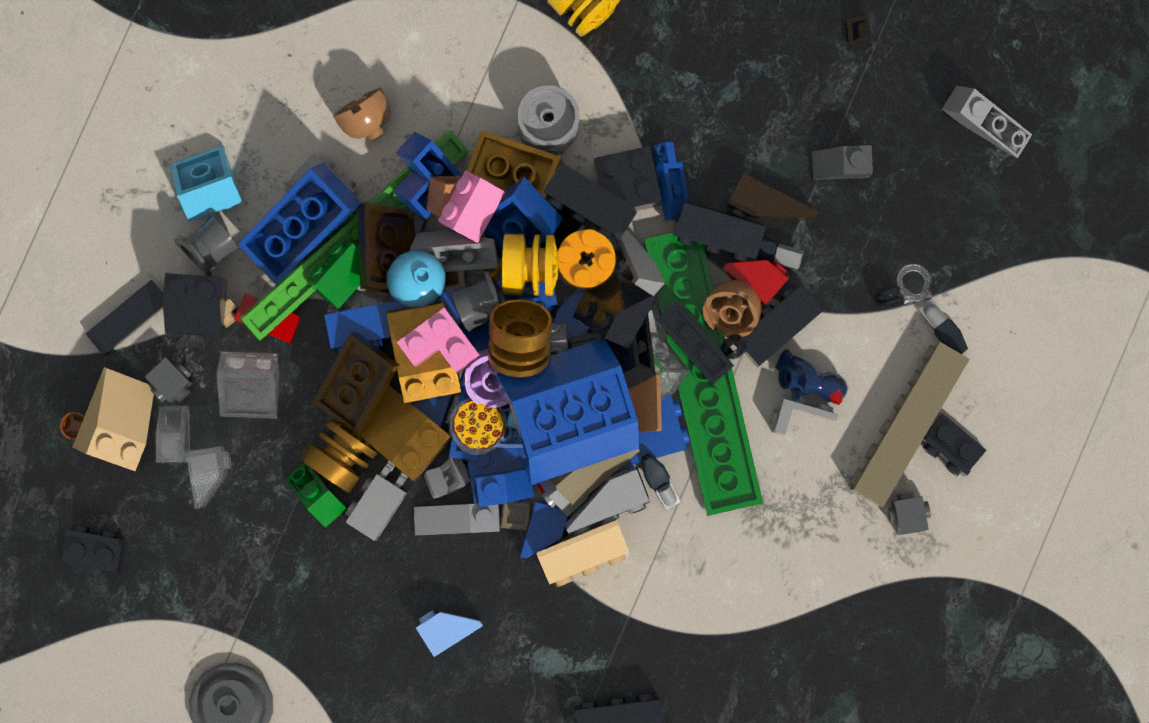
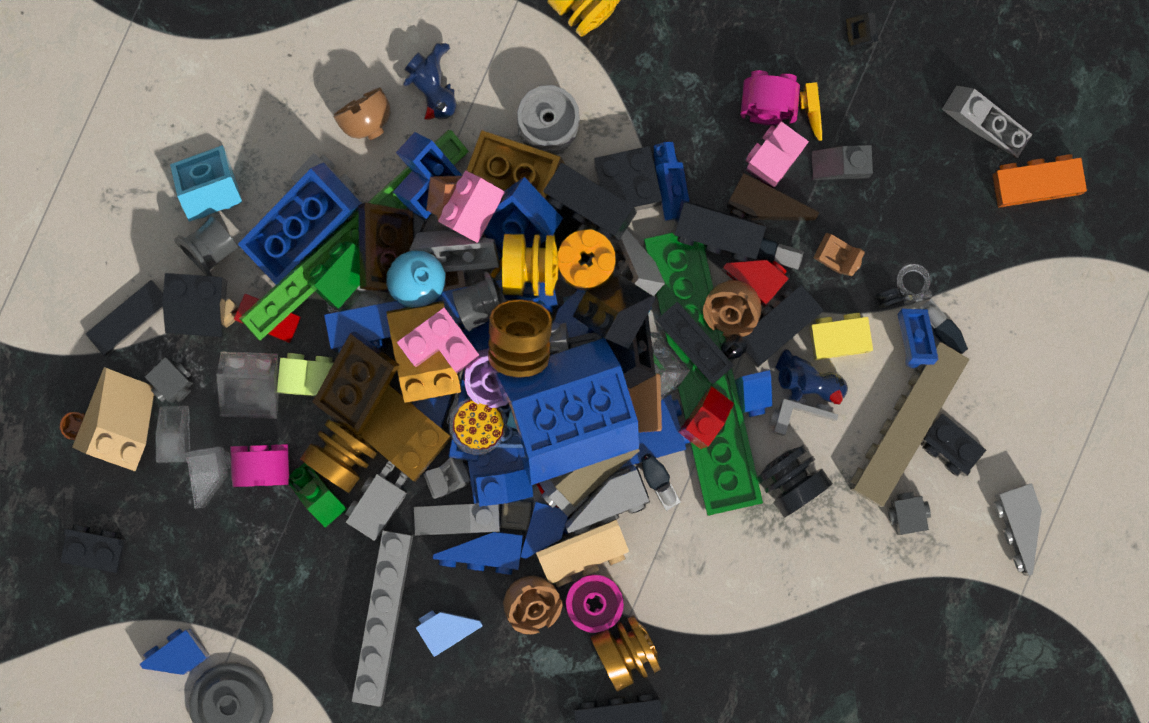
none -> blue slope [140,628,210,675]
none -> dark pink brick [230,444,289,487]
none -> yellowish green brick [277,353,334,397]
none -> light grey brick [352,531,413,707]
none -> dark blue animal [403,43,456,120]
none -> blue slope [433,532,523,575]
none -> medium nougat cylinder [503,576,563,634]
none -> dark pink brick [566,574,624,633]
none -> pearl gold wheel [590,615,661,691]
none -> red slope [678,386,734,449]
none -> blue slope [735,370,772,417]
none -> dark pink brick [740,70,800,125]
none -> bright pink brick [745,122,809,189]
none -> black wheel [756,444,833,518]
none -> yellow plate [799,82,822,141]
none -> light yellow brick [809,313,873,360]
none -> medium nougat bracket [813,233,865,276]
none -> blue tile [897,309,938,368]
none -> orange brick [993,154,1087,208]
none -> light grey slope [993,483,1042,576]

